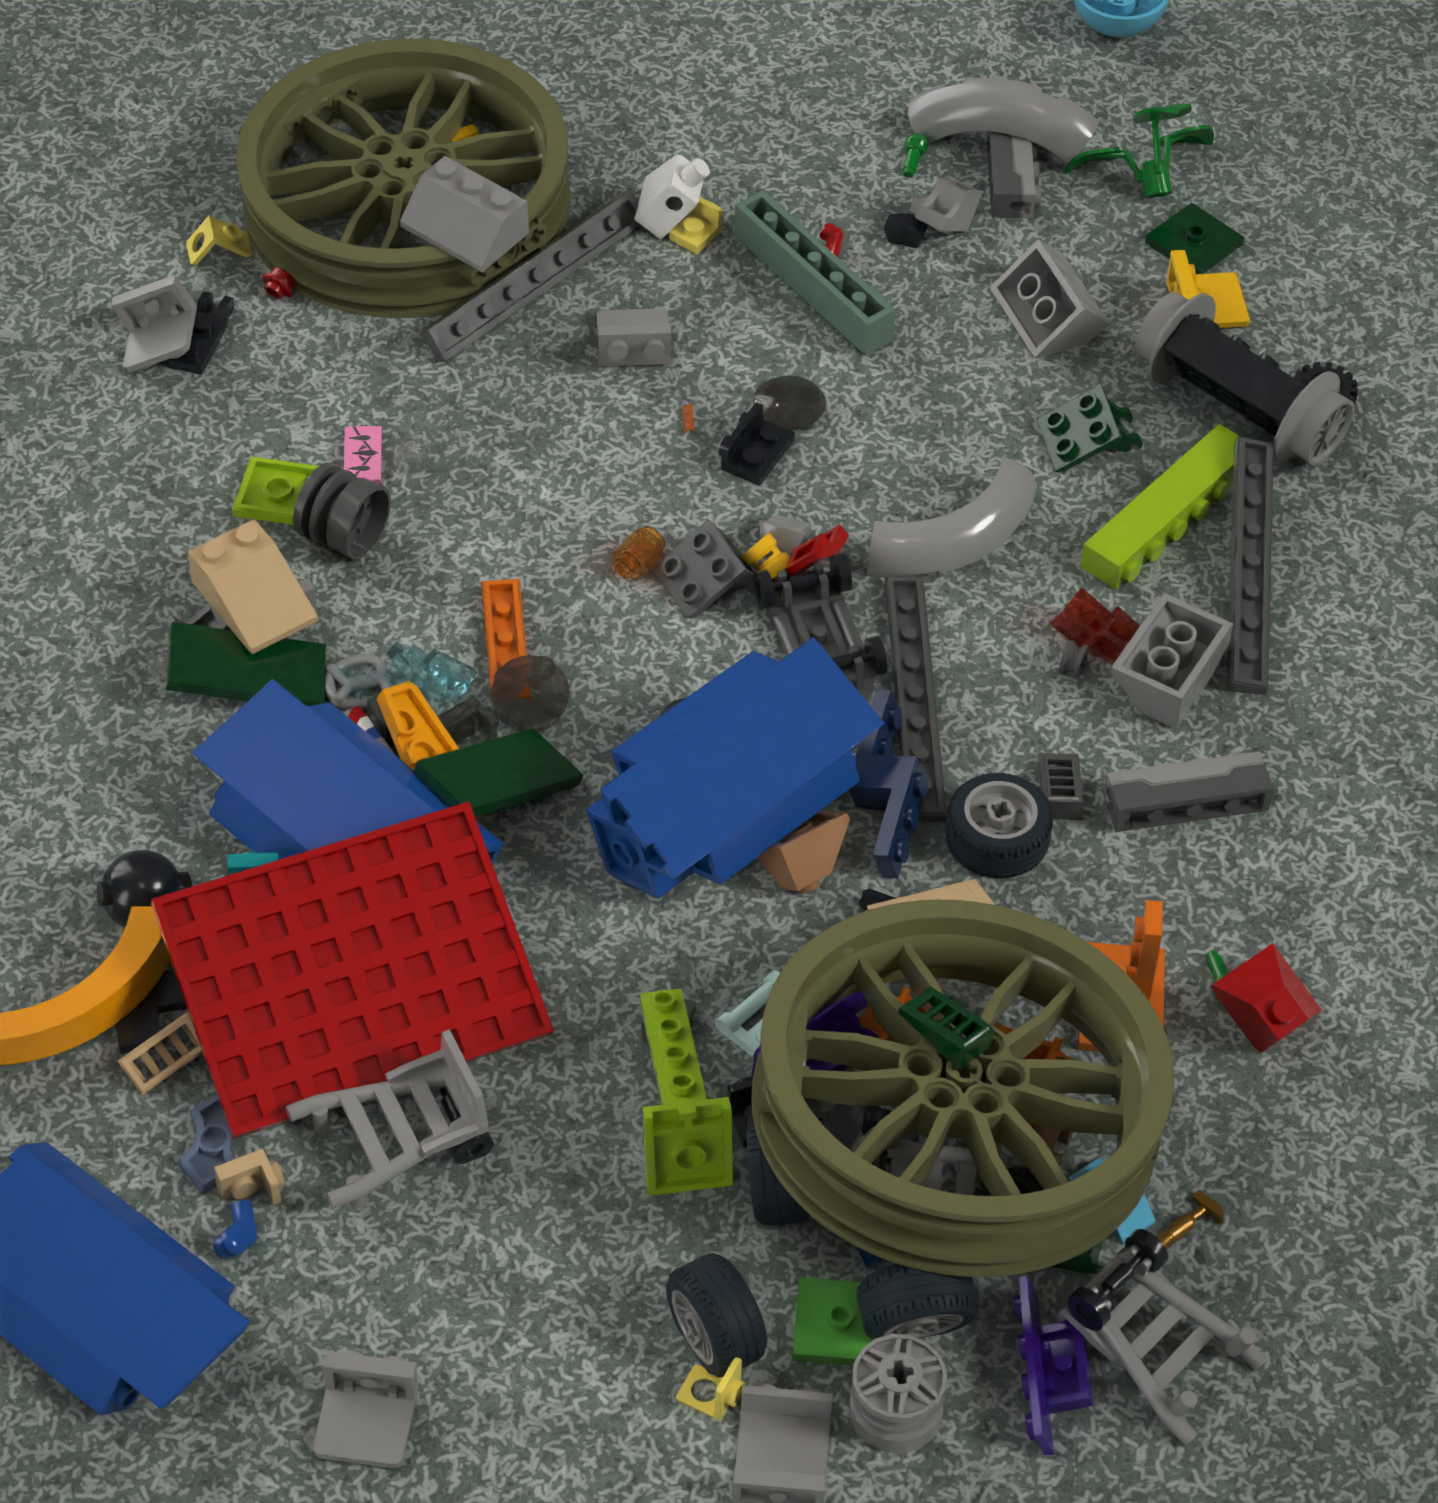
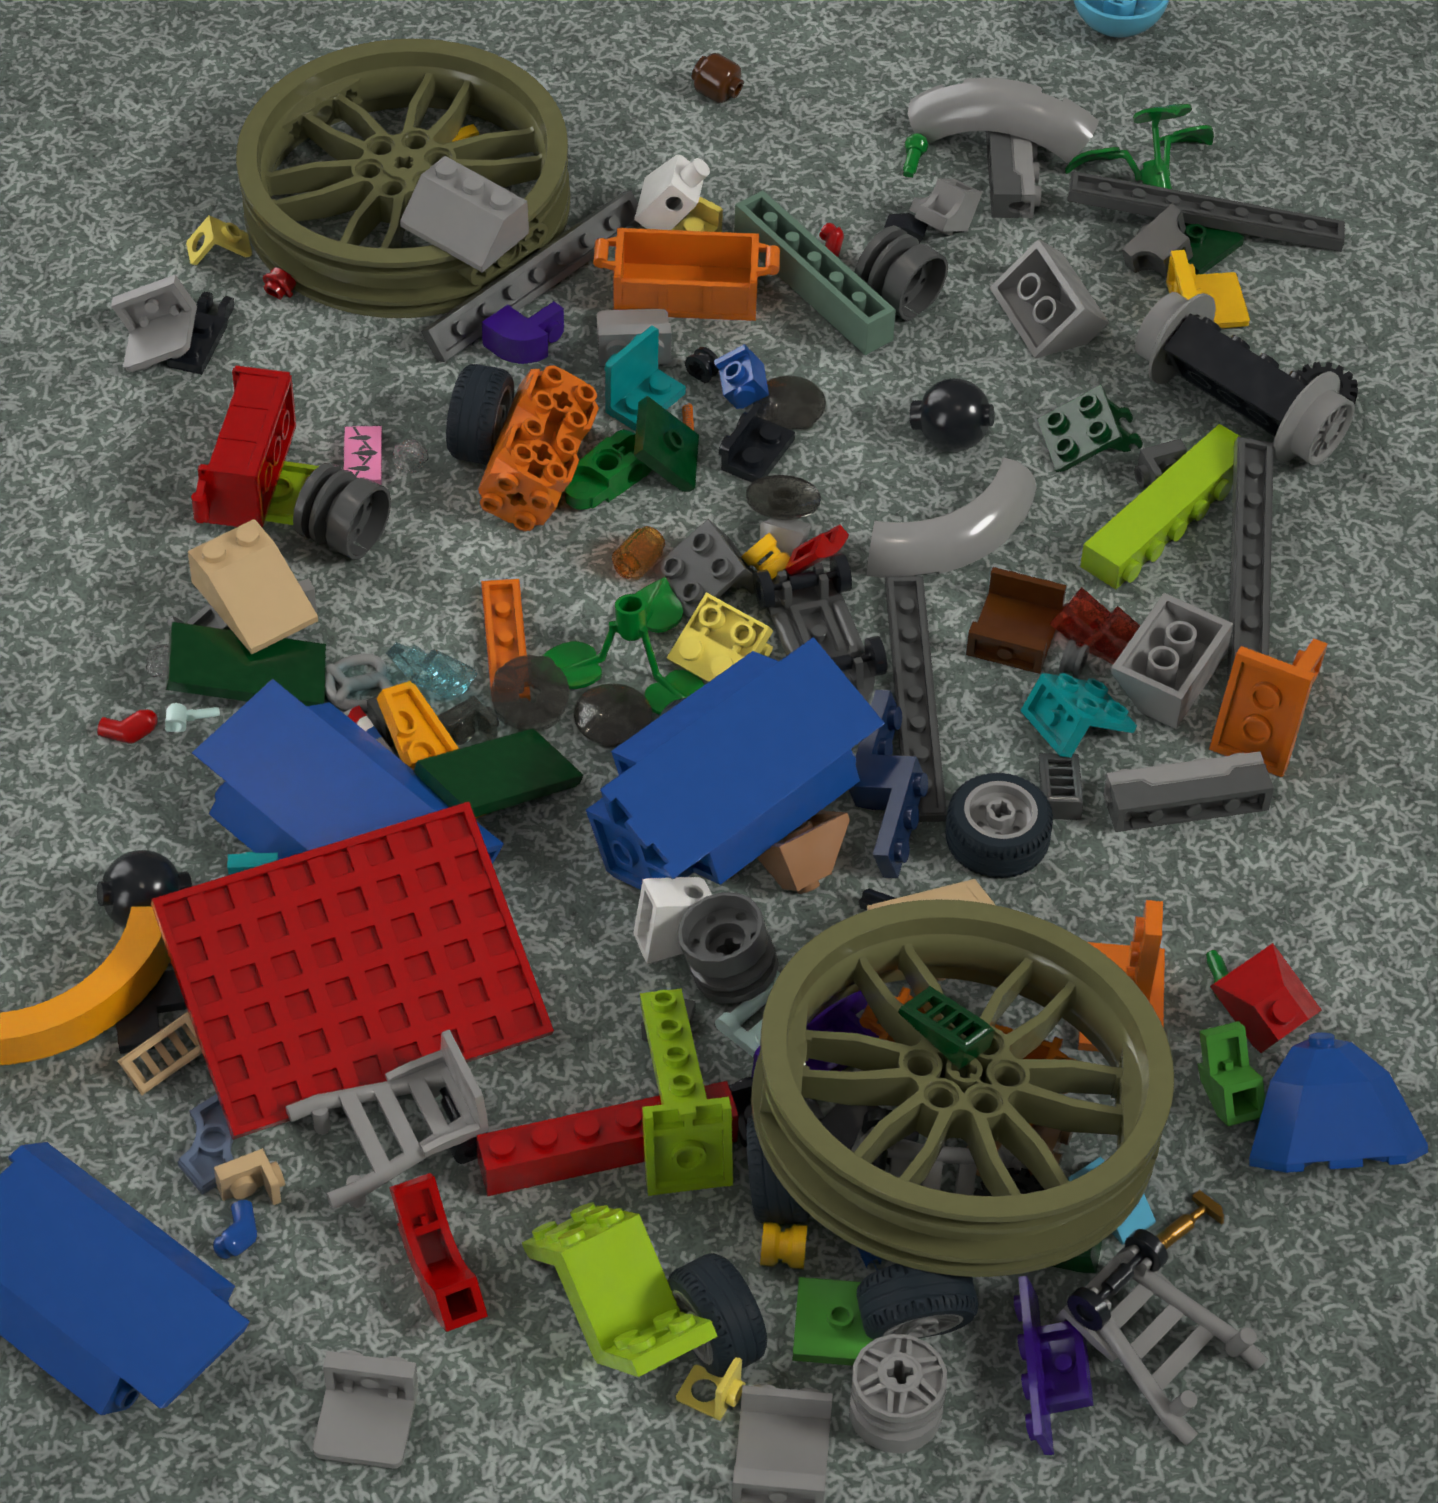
none -> red arm [97,709,158,744]
none -> light aqua hand [165,703,220,732]
none -> red container [191,366,296,527]
none -> red arch [389,1173,488,1332]
none -> black wheel [446,364,514,465]
none -> red brick [476,1081,739,1197]
none -> orange brick [478,365,599,531]
none -> dark purple brick [482,301,564,364]
none -> lime bracket [522,1202,718,1377]
none -> green plant [531,577,705,715]
none -> green piece [565,429,652,510]
none -> clear smoke dish [574,683,652,749]
none -> orange container [593,228,780,321]
none -> teal bracket [604,325,686,432]
none -> white torso [633,877,712,963]
none -> dark green plate [634,396,699,492]
none -> light yellow plate [667,592,773,682]
none -> dark grey wheel [677,892,779,1004]
none -> black bush [685,347,719,383]
none -> reddish brown head [691,53,744,103]
none -> blue brick [714,344,769,409]
none -> clear smoke dish [746,475,821,520]
none -> yellow wheel [760,1222,807,1269]
none -> dark grey wheel [854,225,948,321]
none -> black brick [910,378,995,452]
none -> reddish brown panel [966,567,1067,674]
none -> teal bracket [1020,673,1137,758]
none -> dark grey tile [1067,171,1345,252]
none -> dark grey brick [1122,203,1193,278]
none -> dark grey bracket [1134,438,1187,488]
none -> bright green brick [1197,1021,1265,1126]
none -> orange piece [1209,638,1328,777]
none -> blue brick [1249,1032,1428,1173]

